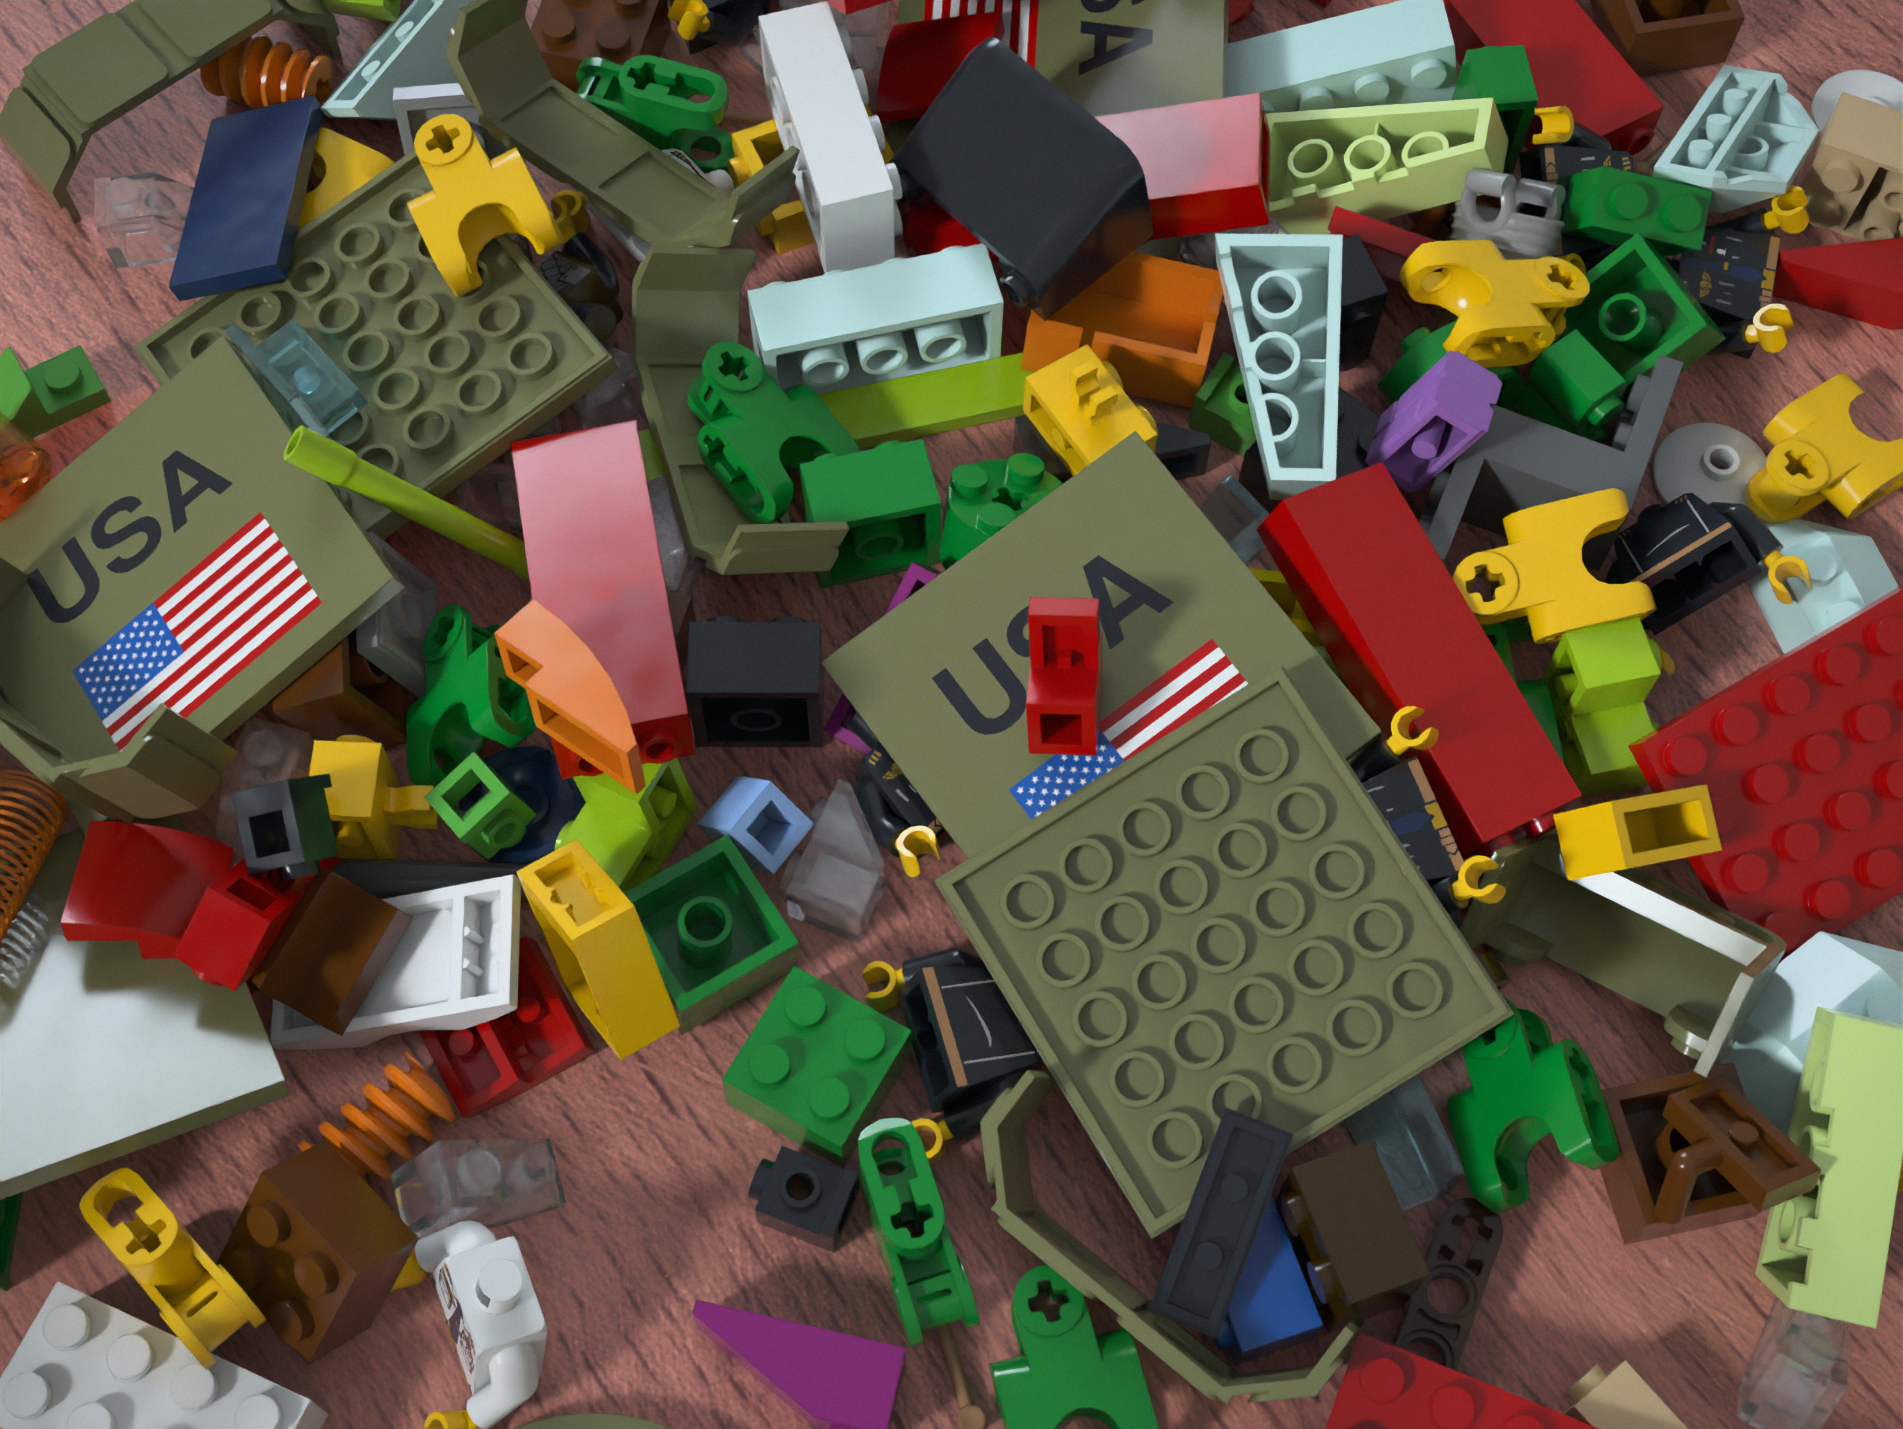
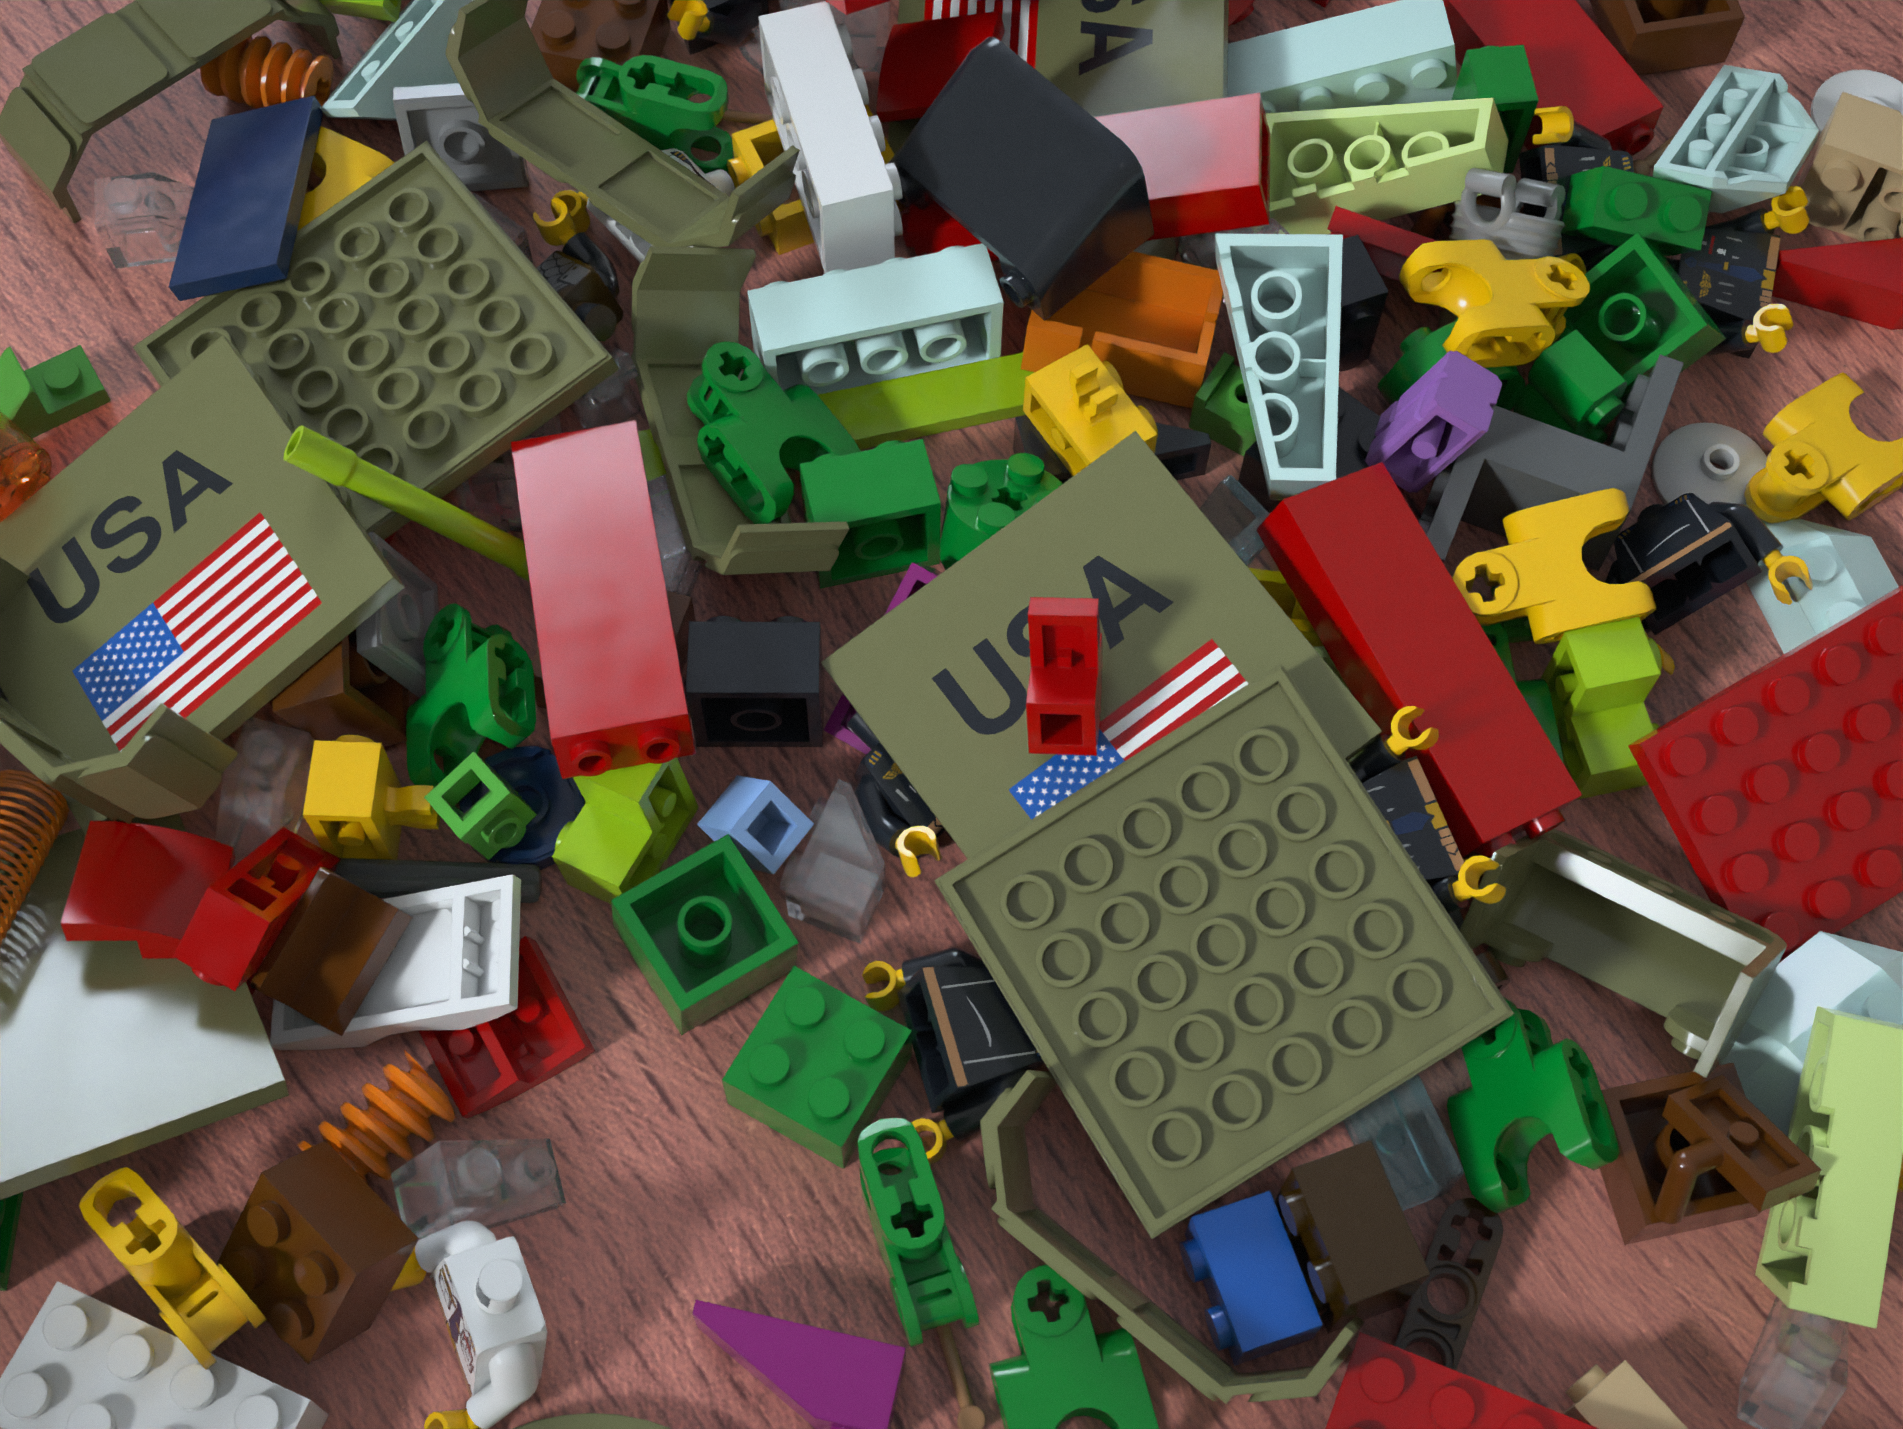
clear light blue panel [224,318,369,437] -> none
black brick [231,773,338,882] -> none
yellow piece [407,114,565,298] -> none
orange slope [494,599,646,795] -> none
yellow window [516,839,680,1060] -> none
black brick [748,1146,860,1253] -> none
black tile [1149,1108,1293,1339] -> none
yellow piece [1553,784,1722,881] -> none

